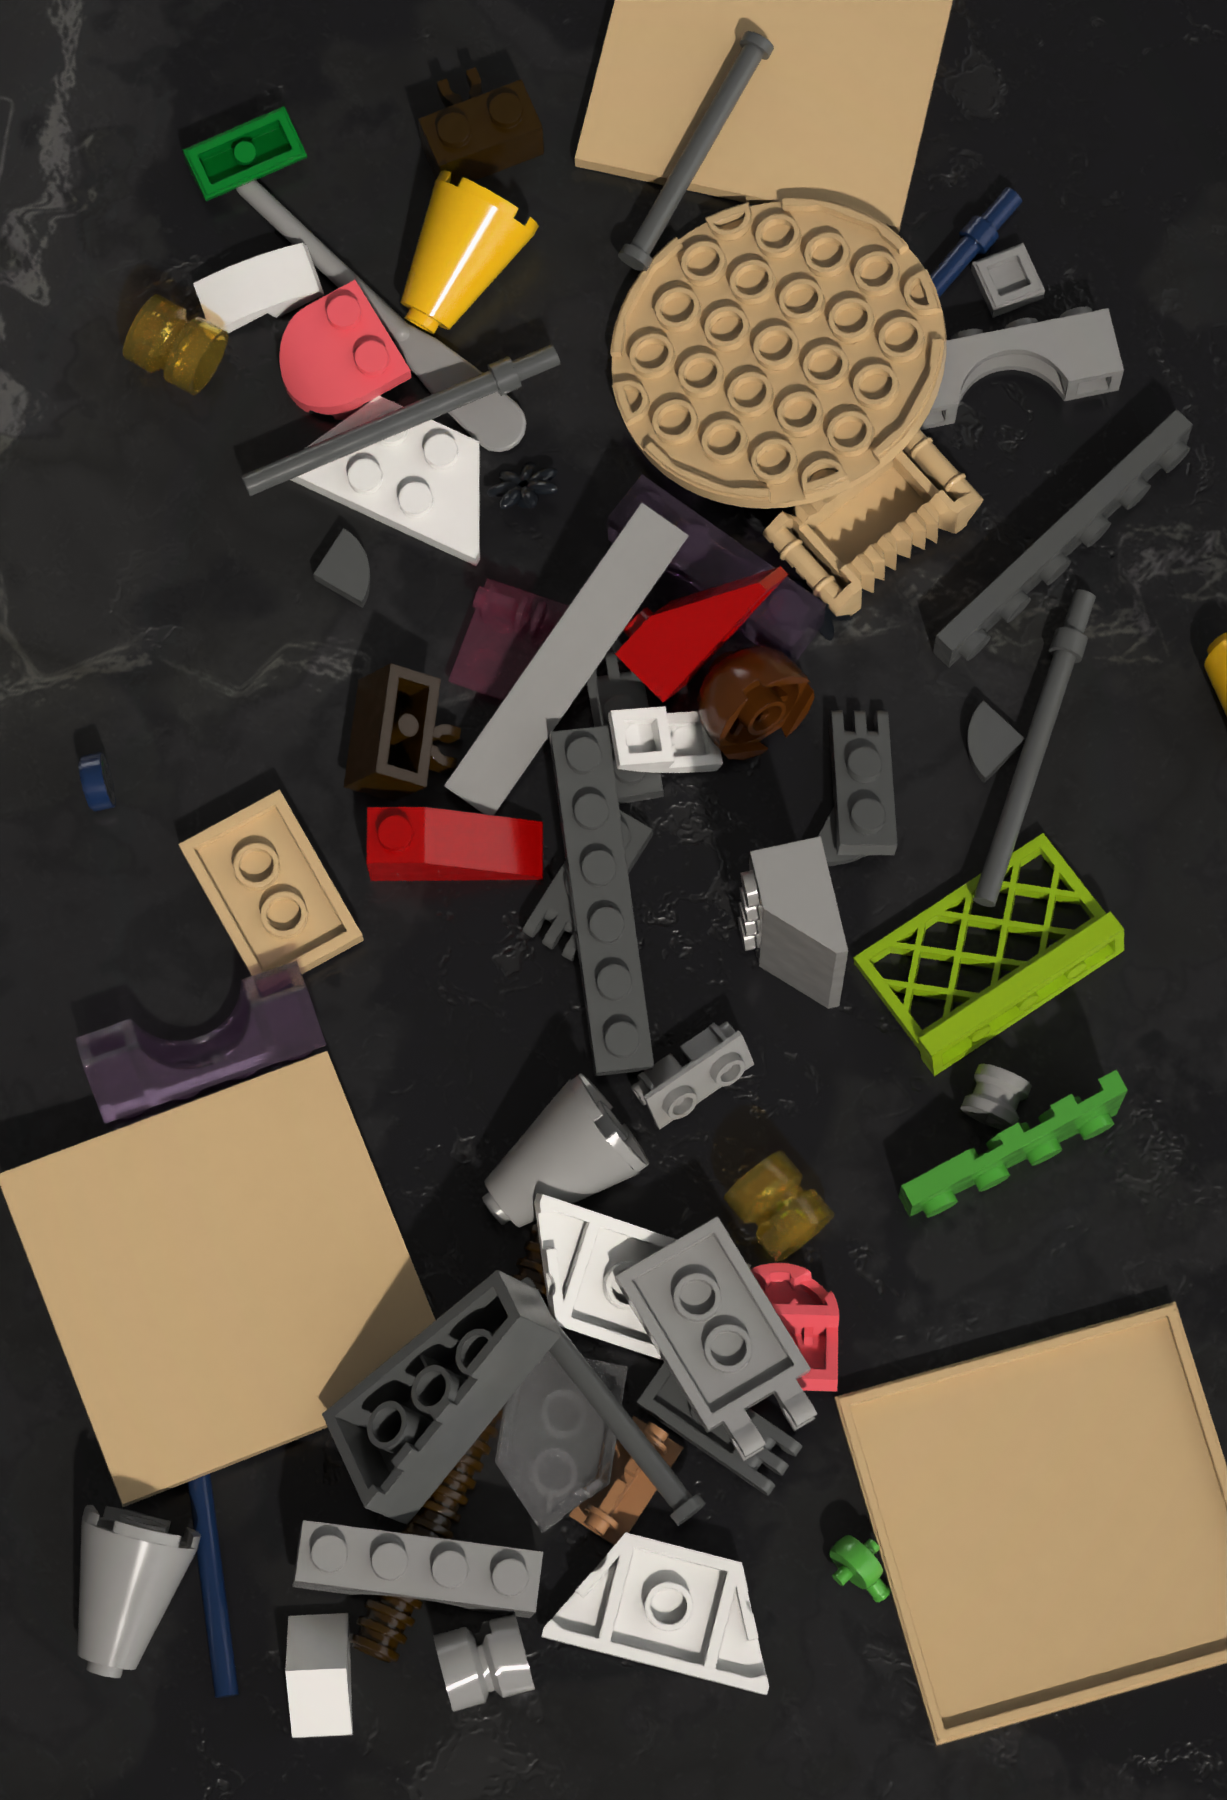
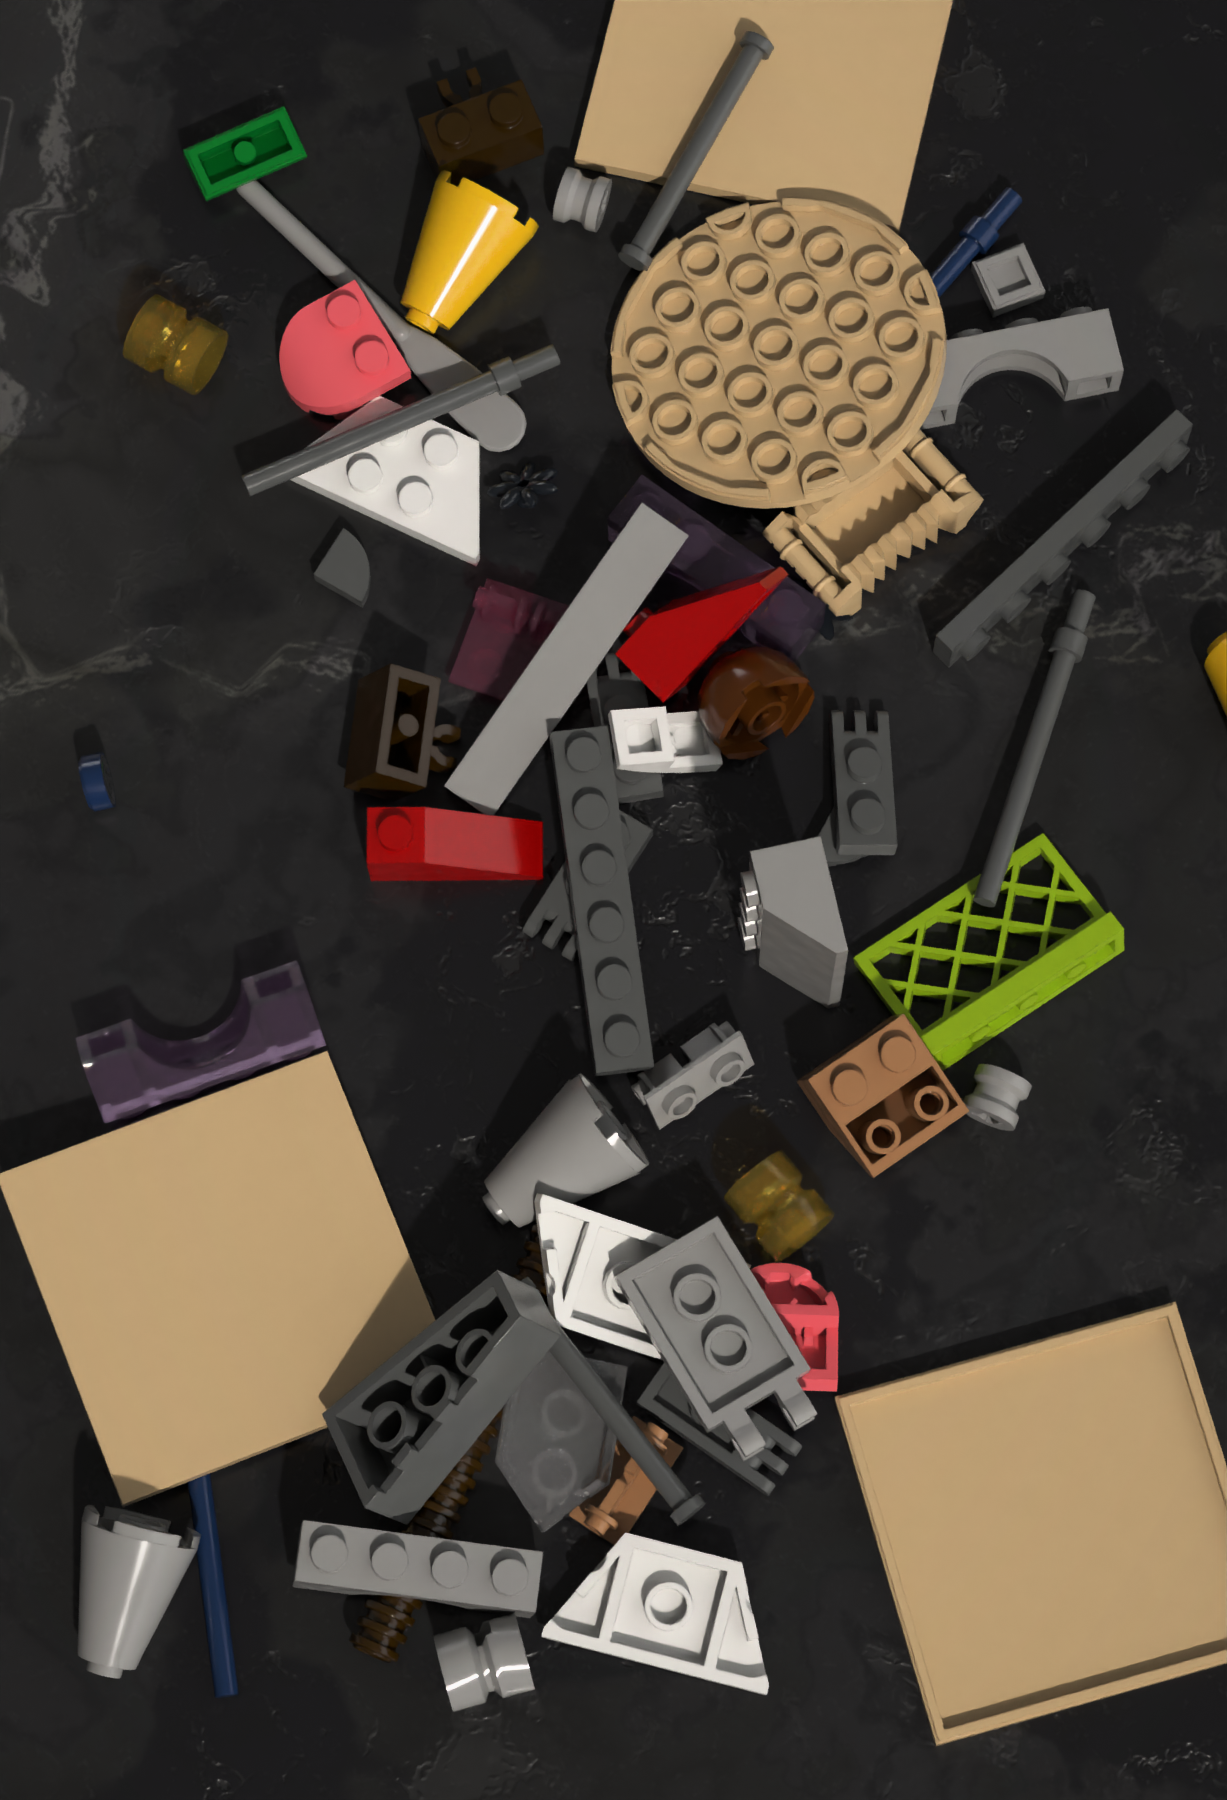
tan plate [178,789,364,996] -> none
white slope [193,243,324,337] -> none
white slope [285,1613,353,1738] -> none
bright green piece [829,1535,891,1602] -> none
bright green wing [899,1069,1128,1218] -> none
dark grey tile [967,700,1025,783] -> none
none -> light grey wheel [553,167,612,232]
none -> medium nougat slope [797,1014,969,1178]

